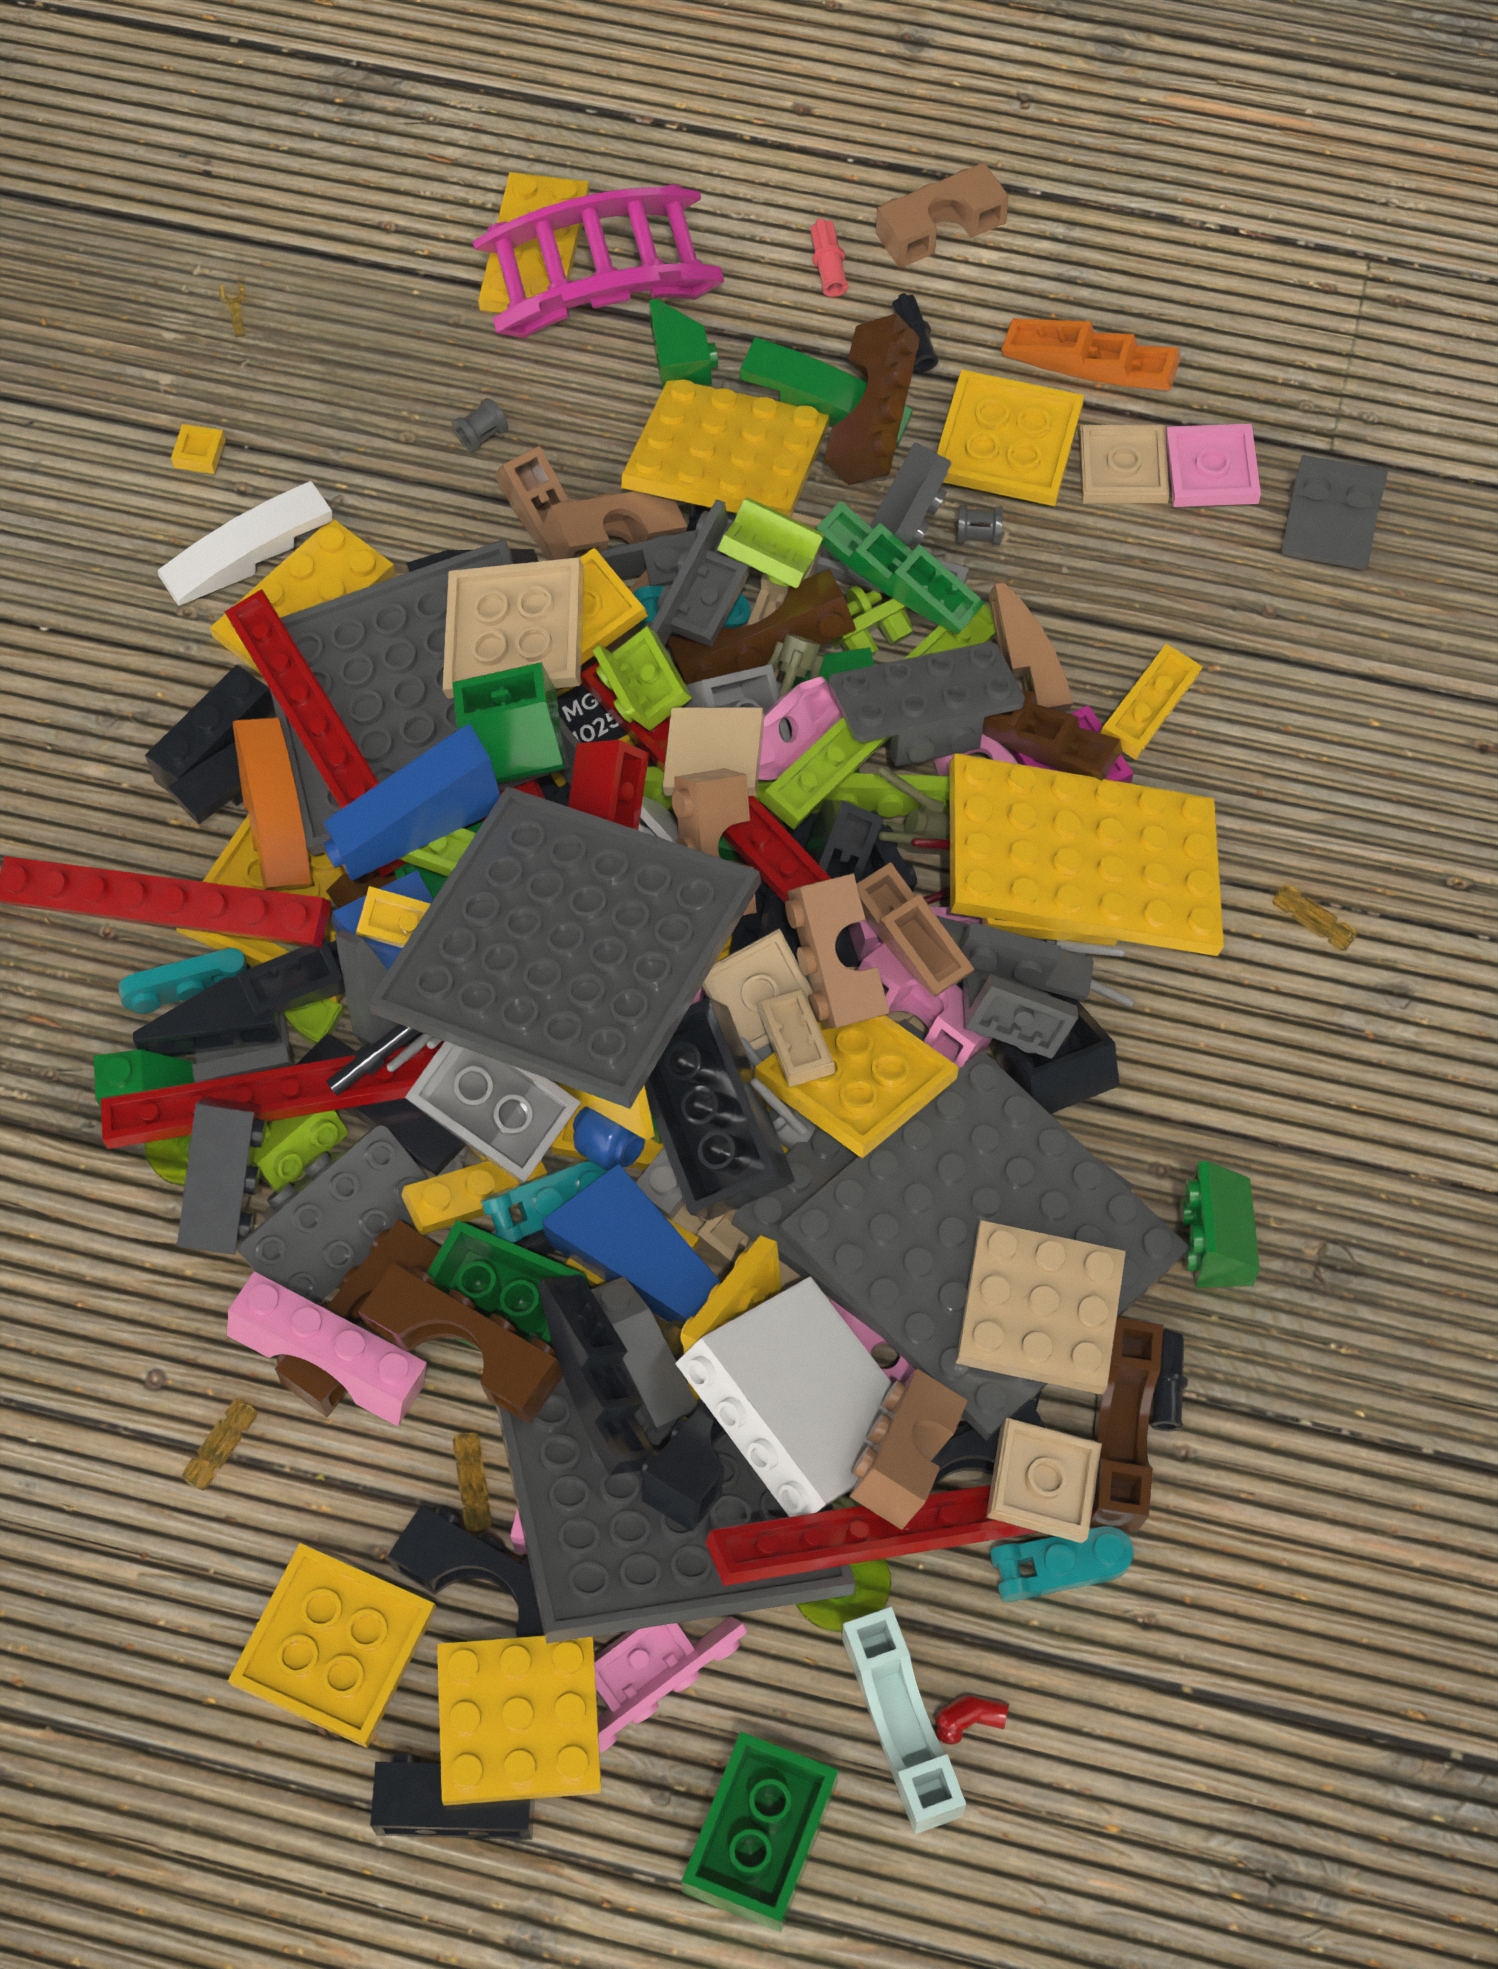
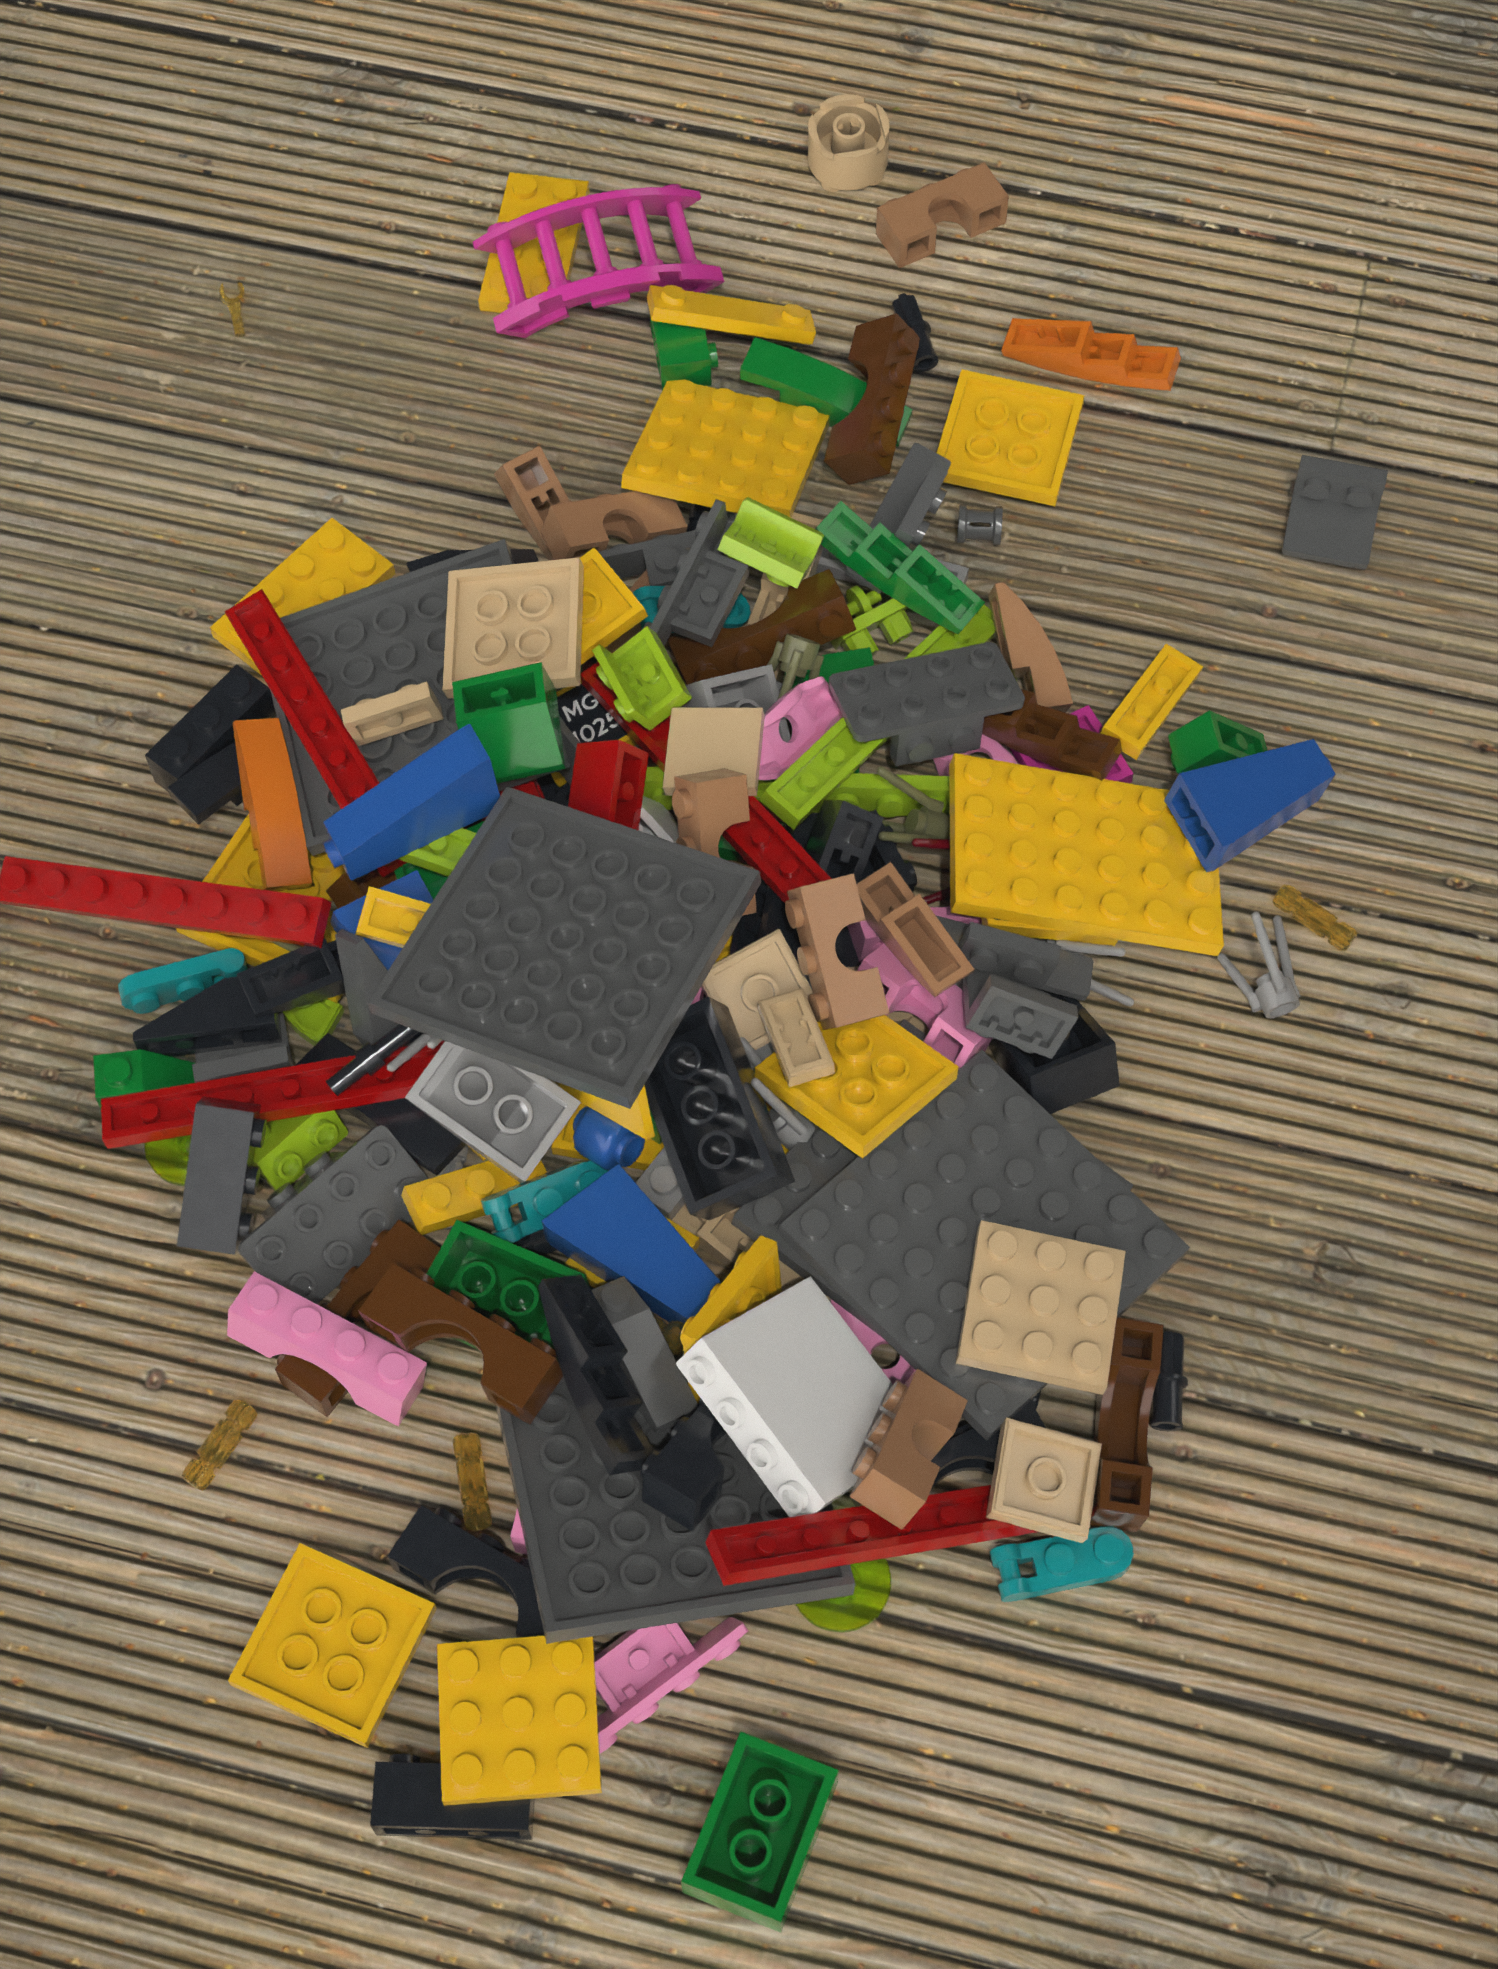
white slope [158,481,332,606] -> none
yellow plate [171,424,226,474] -> none
dark grey bush [452,398,508,452] -> none
coral axle [810,218,849,297] -> none
light aqua arch [842,1607,966,1835] -> none
red arm [935,1695,1009,1745] -> none
tan tile [1079,425,1169,504] -> none
bright pink plate [1166,424,1261,507] -> none
green slope [1180,1161,1260,1288] -> none
none -> tan plate [341,682,444,746]
none -> yellow plate [647,285,816,345]
none -> tan brick [808,94,890,192]
none -> blue slope [1164,739,1336,872]
none -> green slope [1168,710,1268,774]
none -> light grey plant [1217,911,1301,1018]

